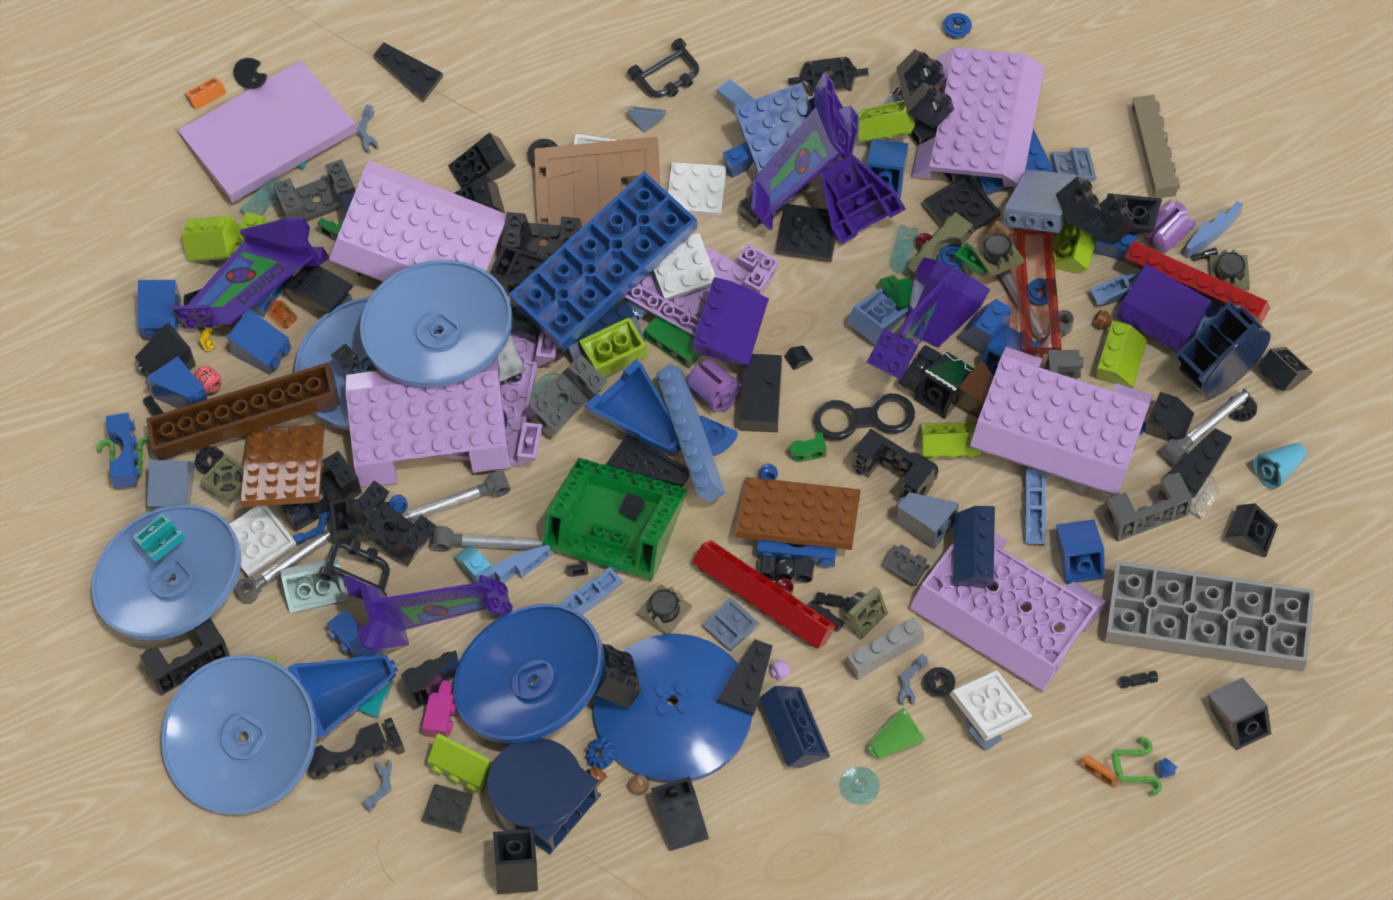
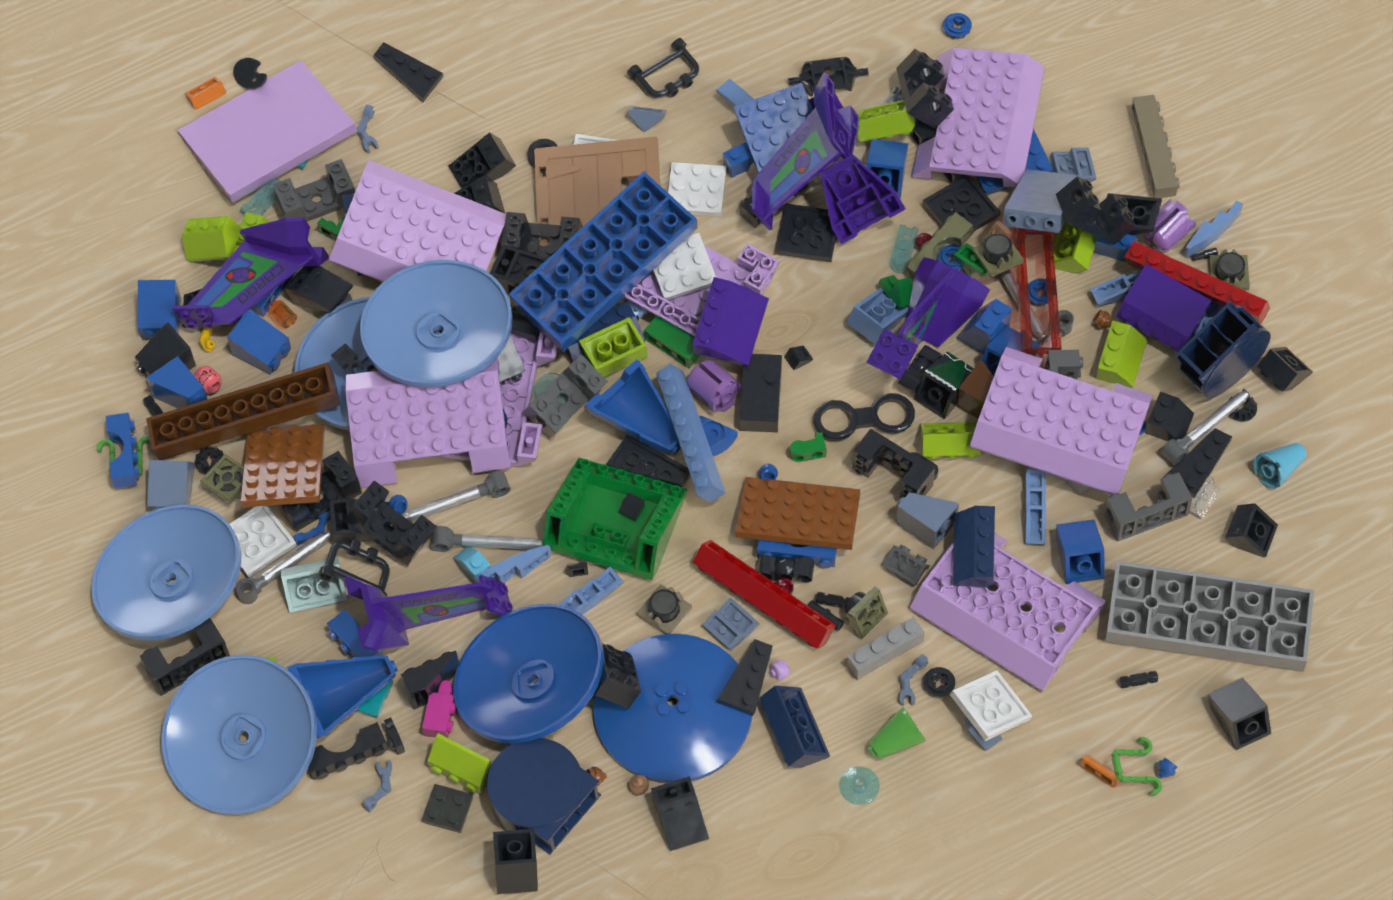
teal slope [133,513,186,562] -> none
blue gear [584,737,615,769] -> none

